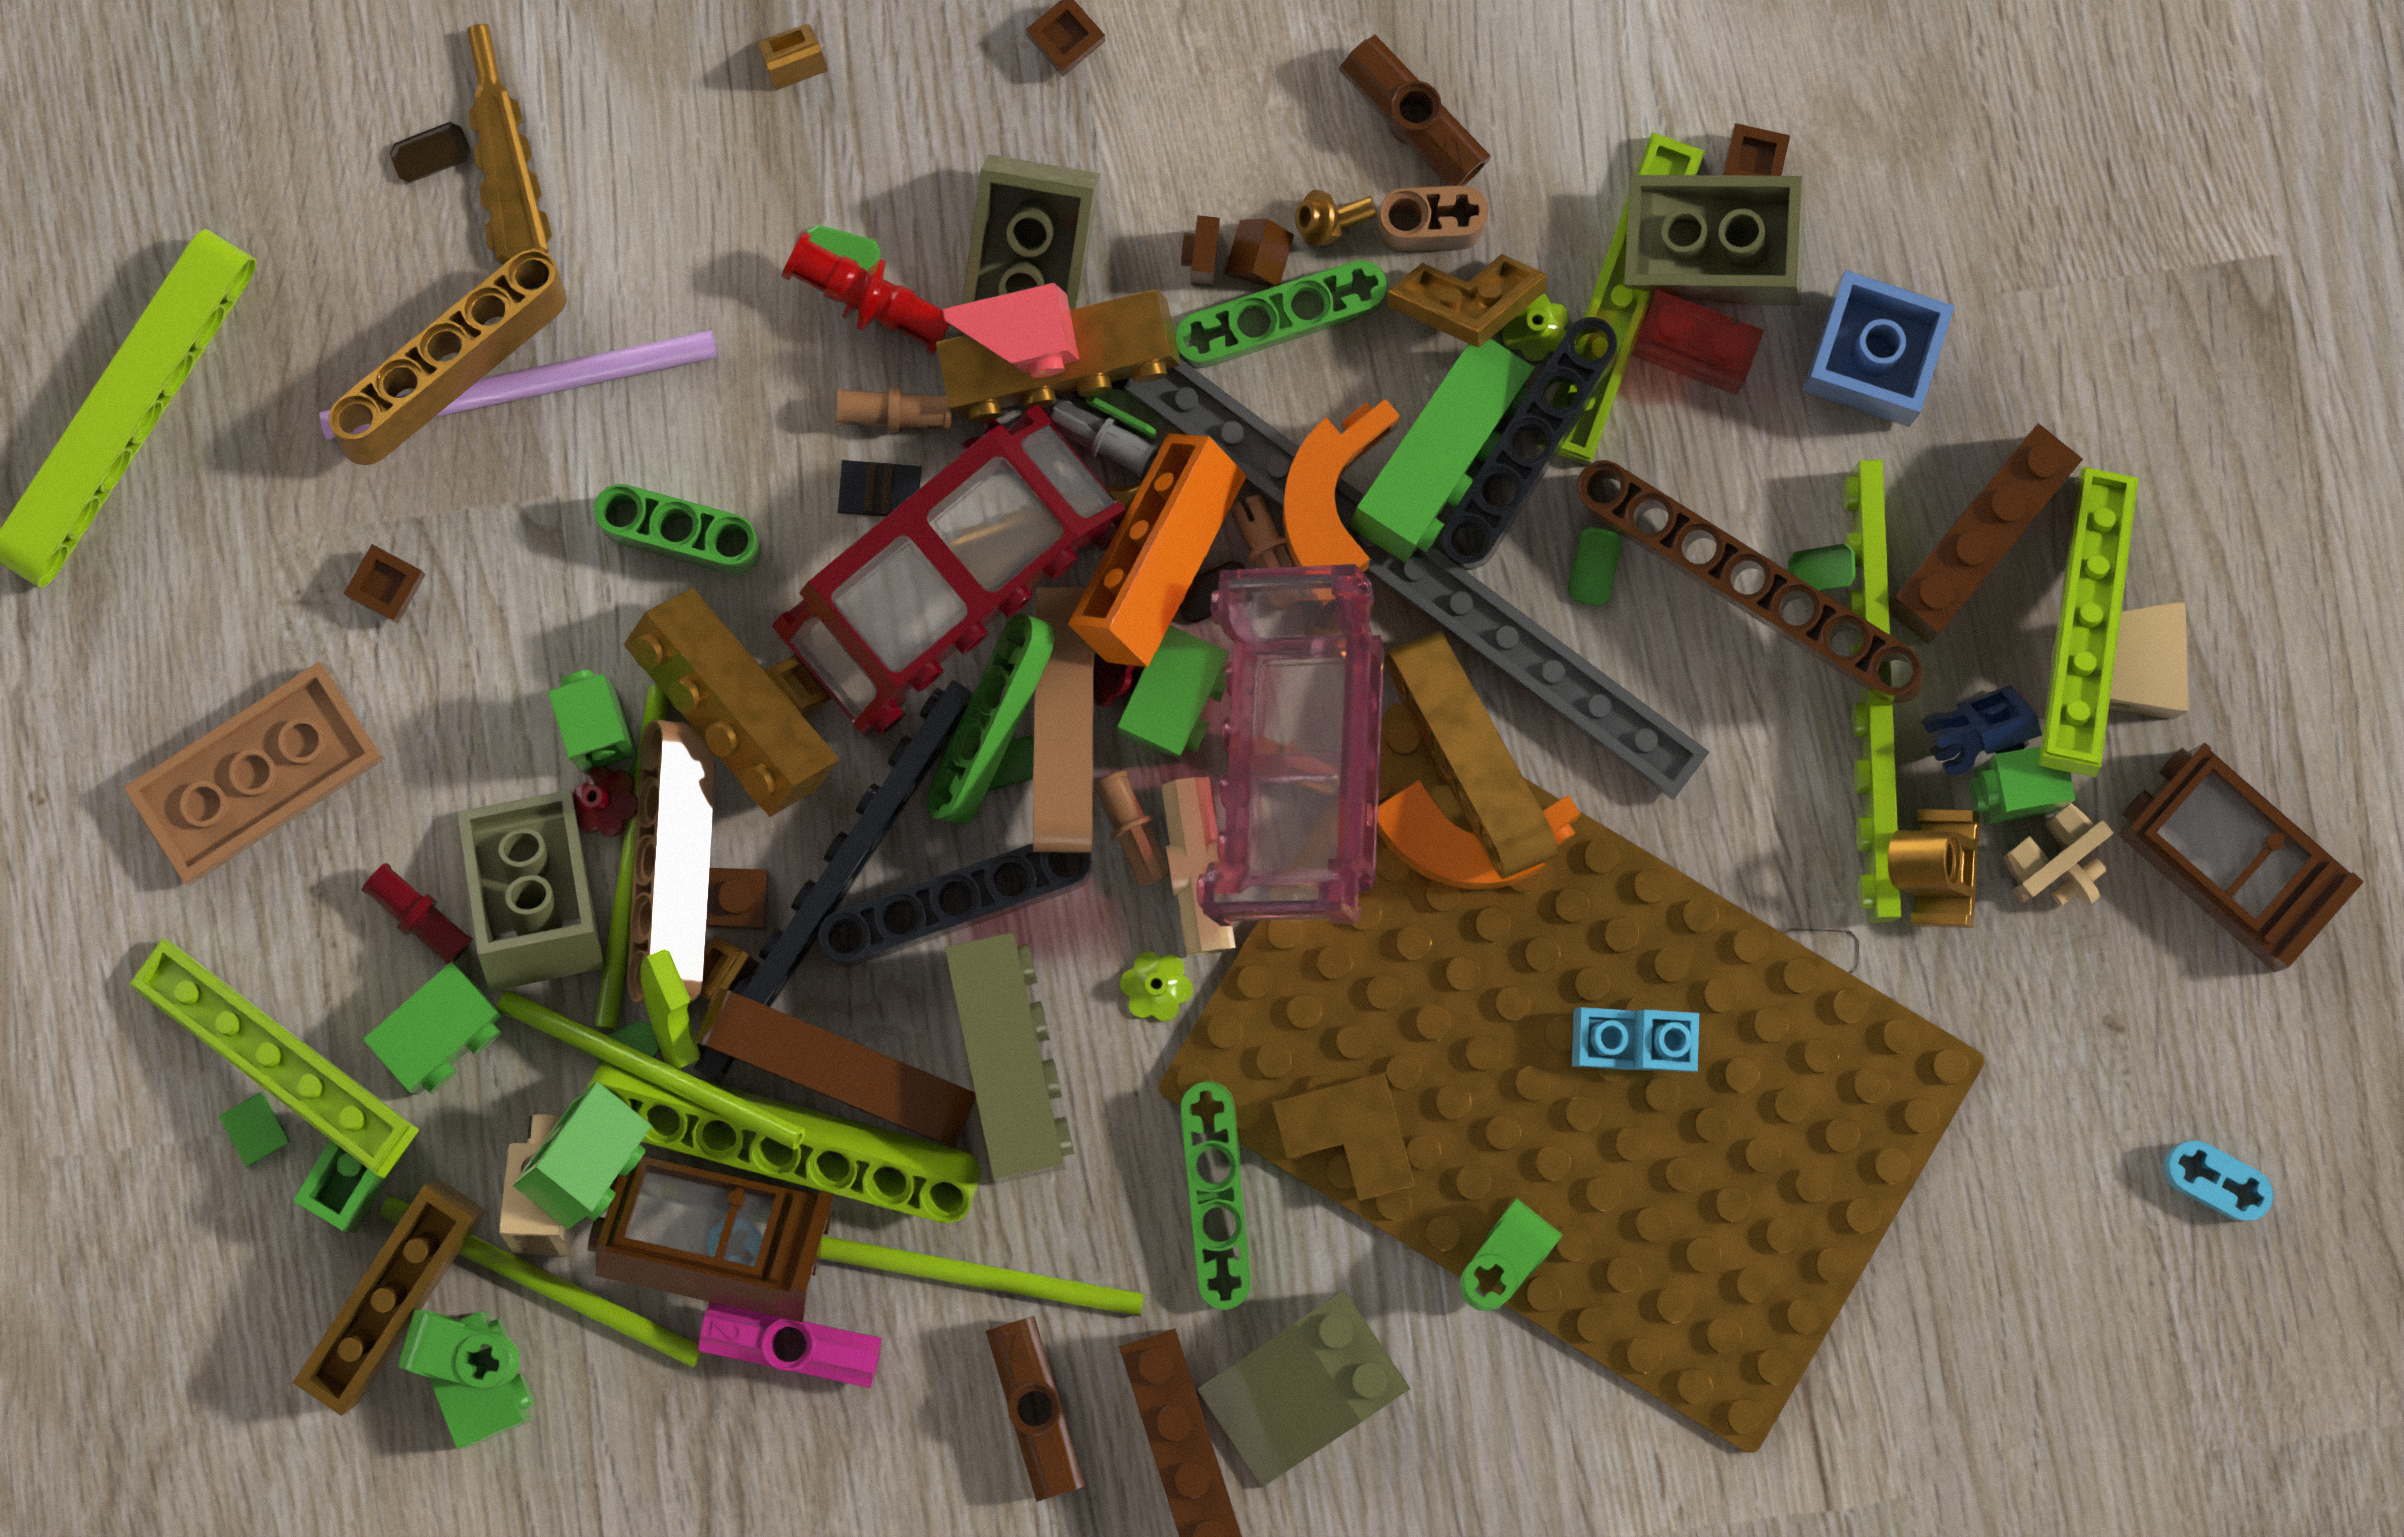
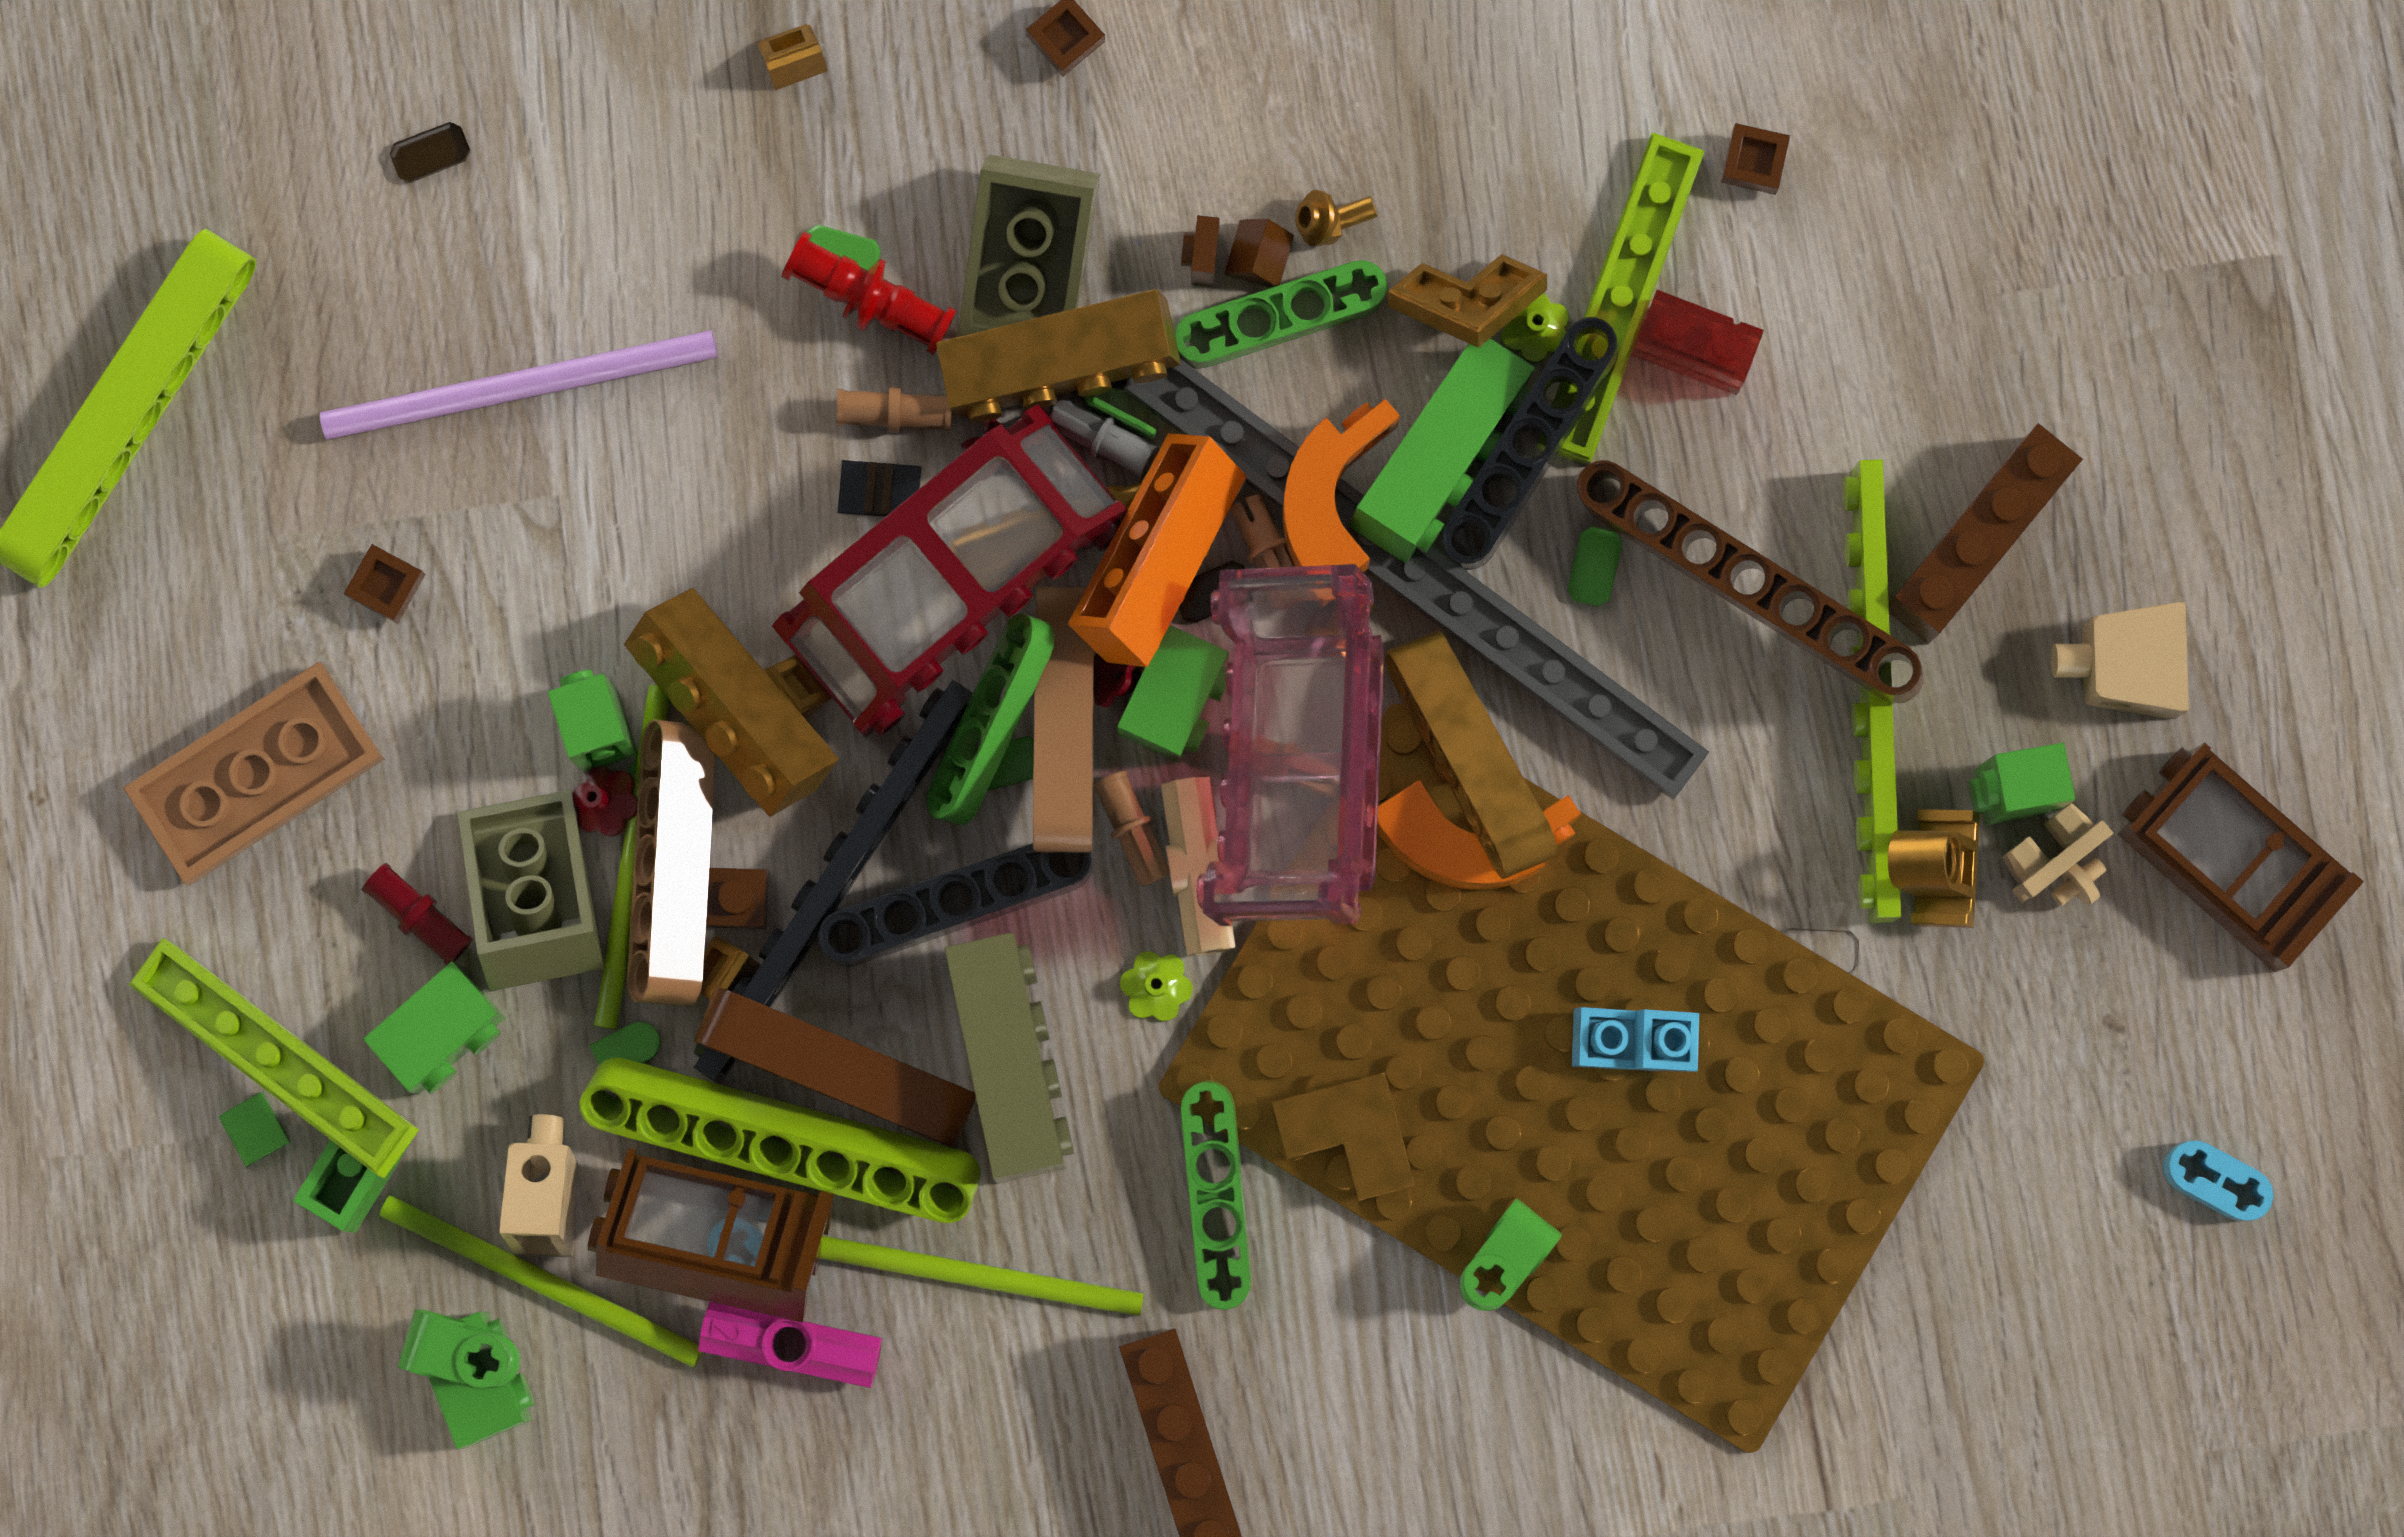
pearl gold brick [292,1178,486,1416] -> none
pearl gold beam [329,249,567,465] -> none
pearl gold sword [467,24,553,264] -> none
lime piece [498,990,805,1150] -> none
bright green brick [512,1081,652,1230] -> none
bright green beam [594,484,762,575] -> none
lime tile [641,948,701,1068] -> none
coral slope [943,283,1079,378] -> none
reddish brown piece [986,1316,1086,1502] -> none
olive slope [1197,1290,1411,1487] -> none
reddish brown piece [1339,34,1491,186] -> none
medium nougat beam [1377,186,1488,252] -> none
olive slope [1624,175,1806,306] -> none
bright green piece [1788,543,1856,591] -> none
medium blue brick [1801,270,1955,427] -> none
dark blue plate [1921,685,2042,776] -> none
lime tile [2038,466,2139,778] -> none

